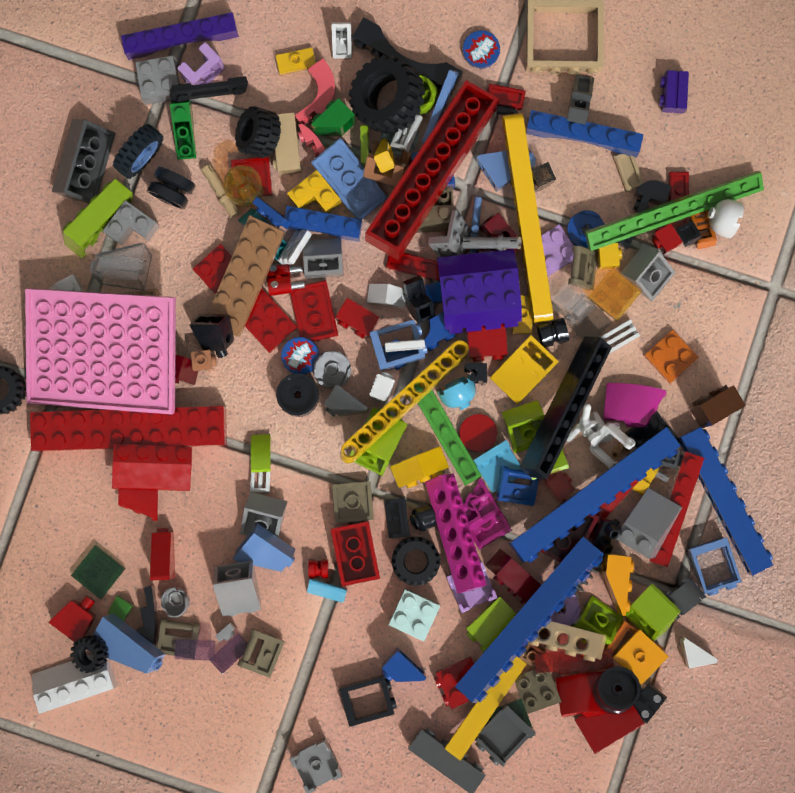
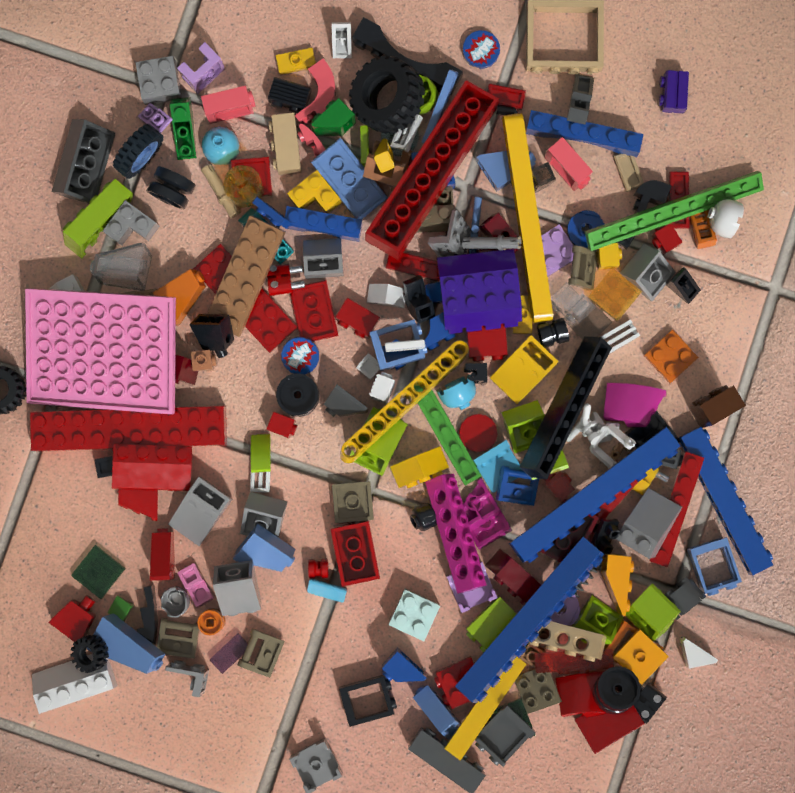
dark purple arch [121,12,239,60] -> none
black container [170,76,248,102] -> none
clear purple tile [175,639,215,661] -> none
light grey plate [215,622,237,642] -> none
black tyre [235,106,281,158] -> none
white tile [278,230,312,264] -> none
flat silver tile [313,350,351,389] -> none
black hinge [384,498,410,538] -> none
black tyre [392,536,440,586] -> none
black tile [675,220,702,247] -> none
none -> black plate [94,456,113,478]
none -> lavender slope [138,103,173,133]
none -> orange slope [153,269,206,326]
none -> light grey bracket [165,660,209,697]
none -> light grey slope [168,477,233,546]
none -> bright pink slope [177,563,215,608]
none -> orange wheel [197,608,226,636]
none -> coral window [201,85,256,124]
none -> medium azure cylinder [201,126,240,165]
none -> red brick [266,412,298,438]
none -> black brick [268,77,312,114]
none -> white plate [356,353,380,380]
none -> medium blue slope [413,685,461,740]
none -> coral window [544,137,593,191]
none -> black slope [666,267,701,304]

